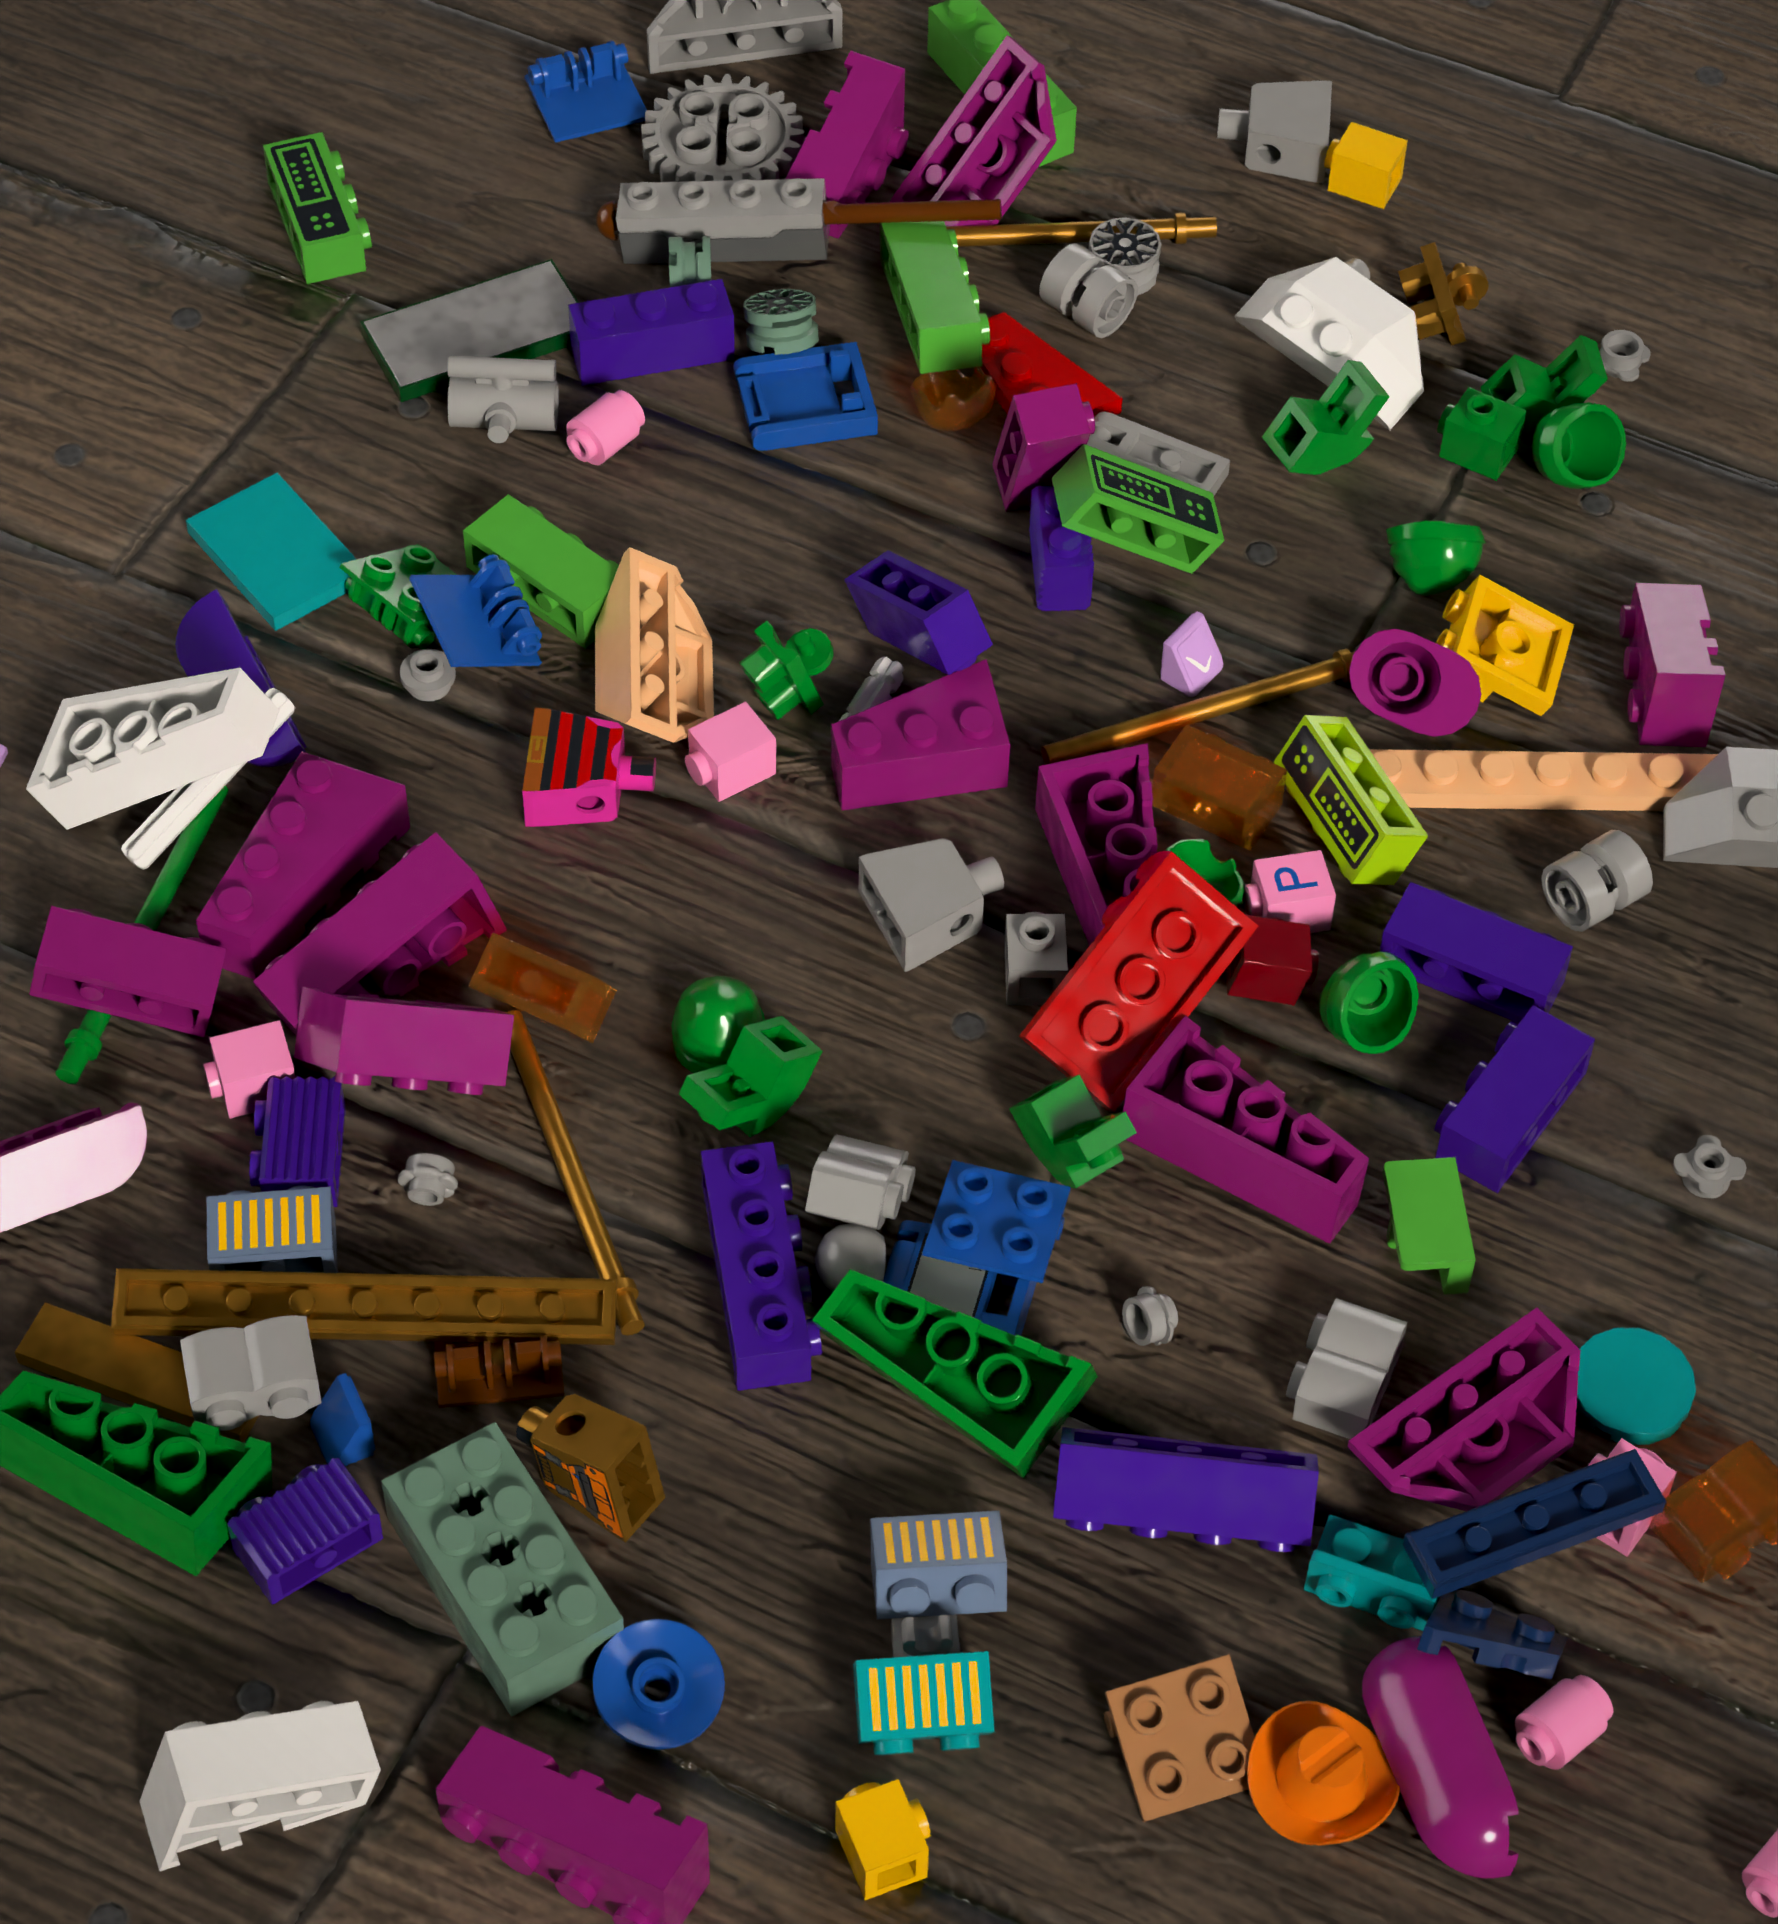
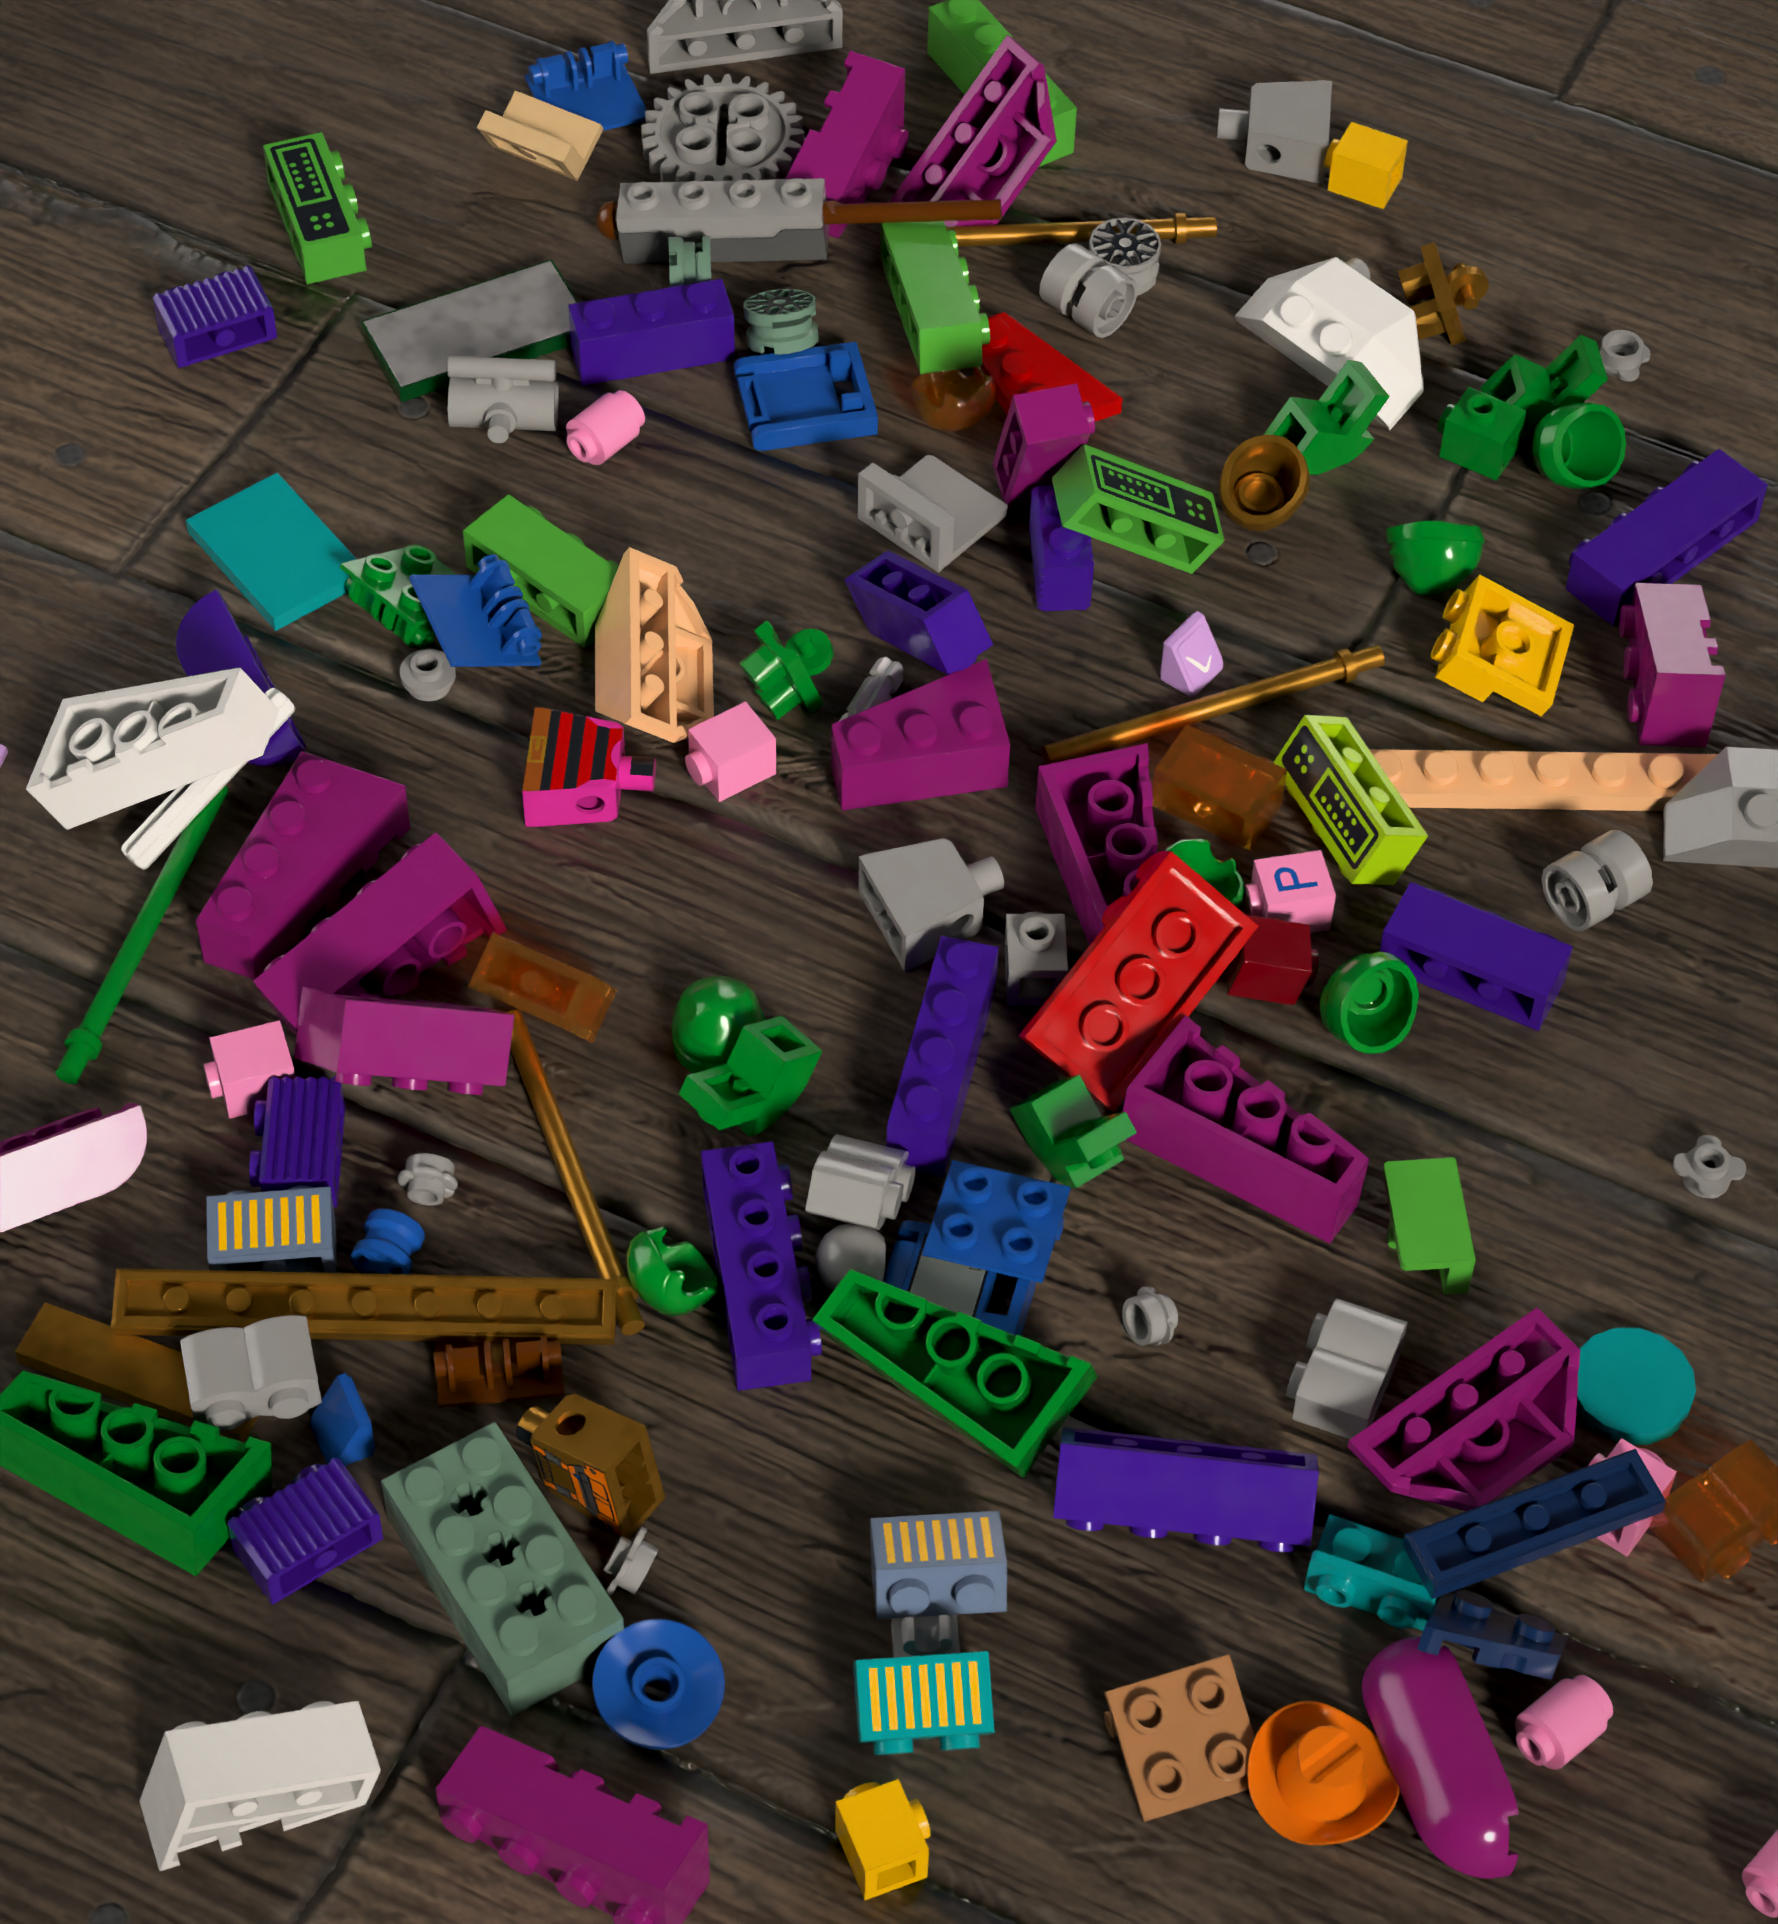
magenta brick [29,906,227,1037] -> none
light grey plate [1087,412,1230,496] -> none
magenta piece [1349,629,1481,737] -> none
dark purple brick [1434,1005,1595,1194] -> none
none -> dark purple brick [153,265,277,369]
none -> blue wheel [350,1209,425,1275]
none -> tan panel [477,90,604,181]
none -> light grey plate [603,1526,659,1595]
none -> green hair [626,1227,720,1317]
none -> light grey bracket [858,455,1008,573]
none -> dark purple brick [886,936,999,1178]
none -> pearl gold hat [1218,435,1310,532]
none -> dark purple brick [1566,449,1768,627]

